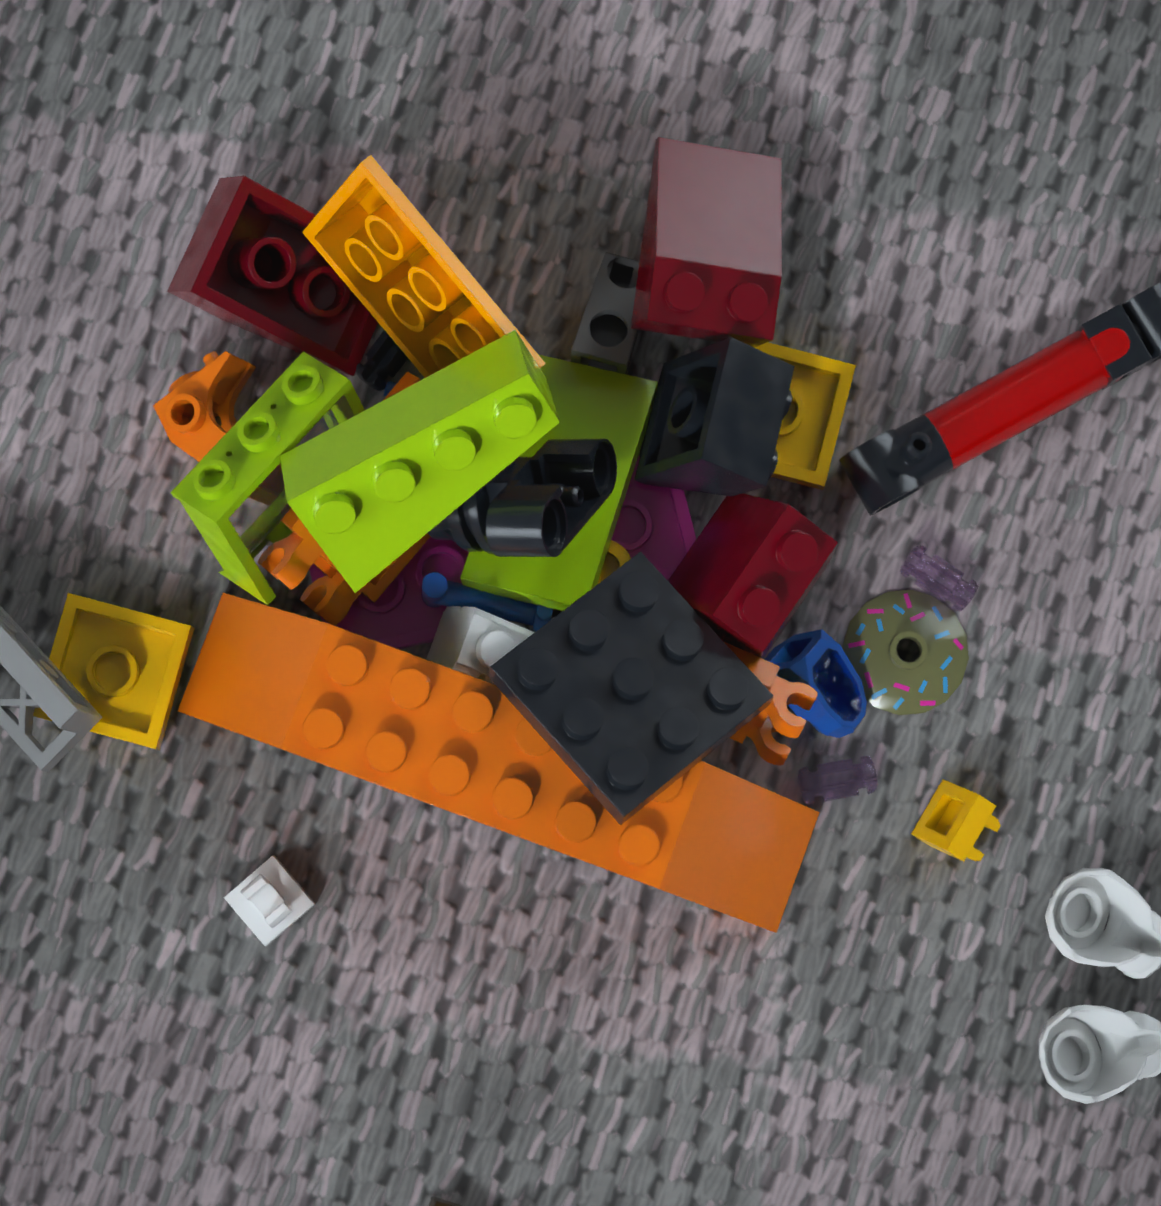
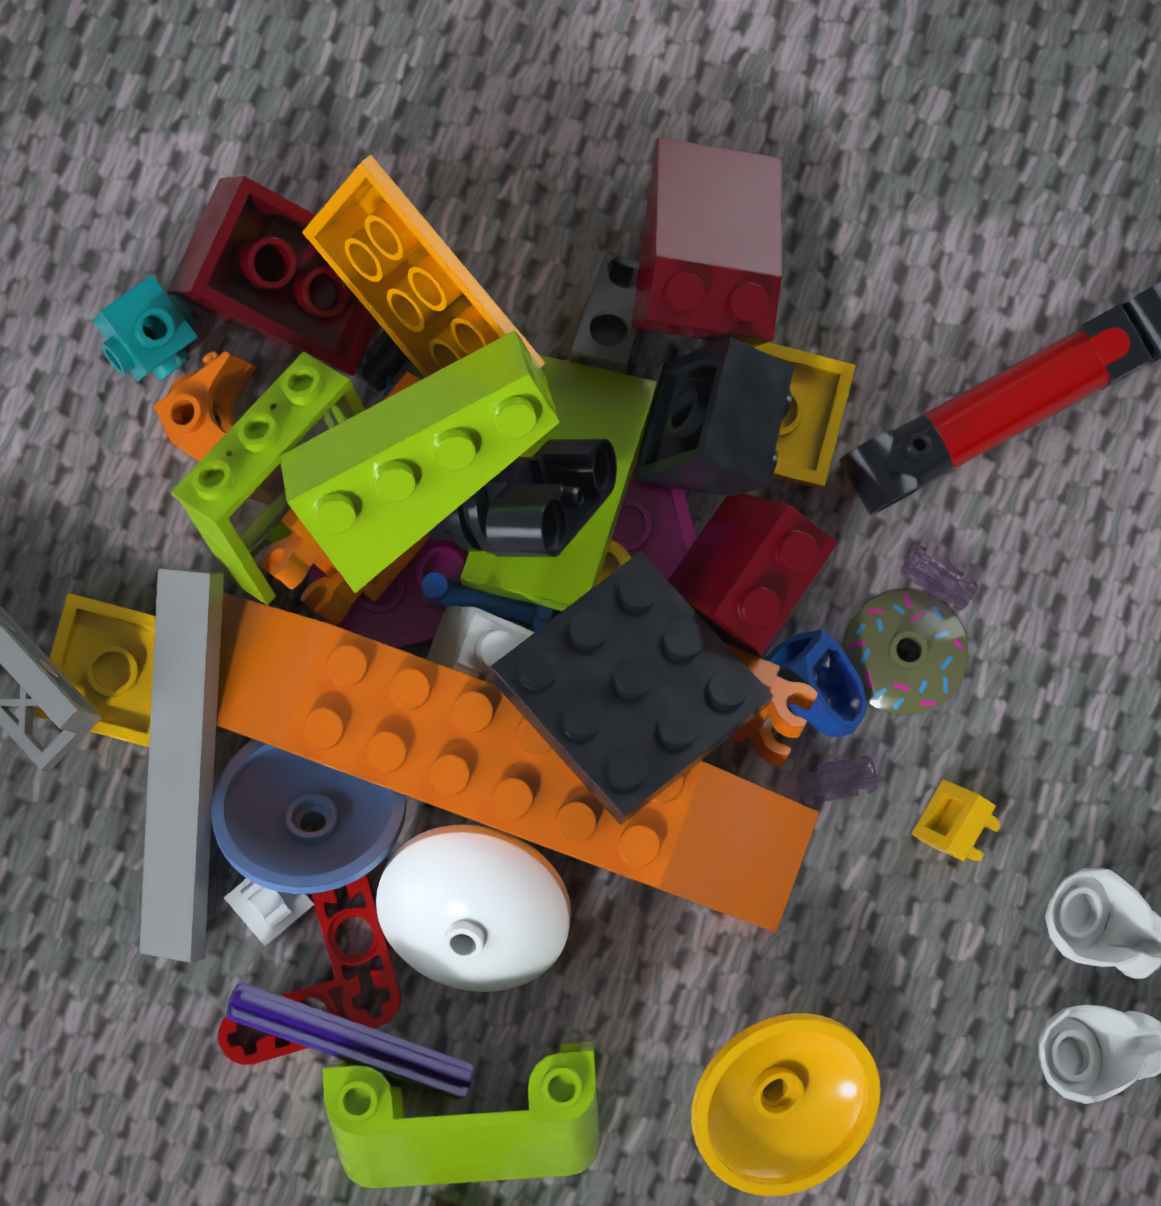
none -> teal brick [92,274,198,382]
none -> light grey tile [139,568,224,963]
none -> medium blue dish [211,739,407,894]
none -> red beam [218,873,402,1065]
none -> dark purple axle [226,983,474,1100]
none -> lime windscreen [322,1041,600,1188]
none -> white dish [376,825,571,992]
none -> yellow dish [691,1013,881,1196]

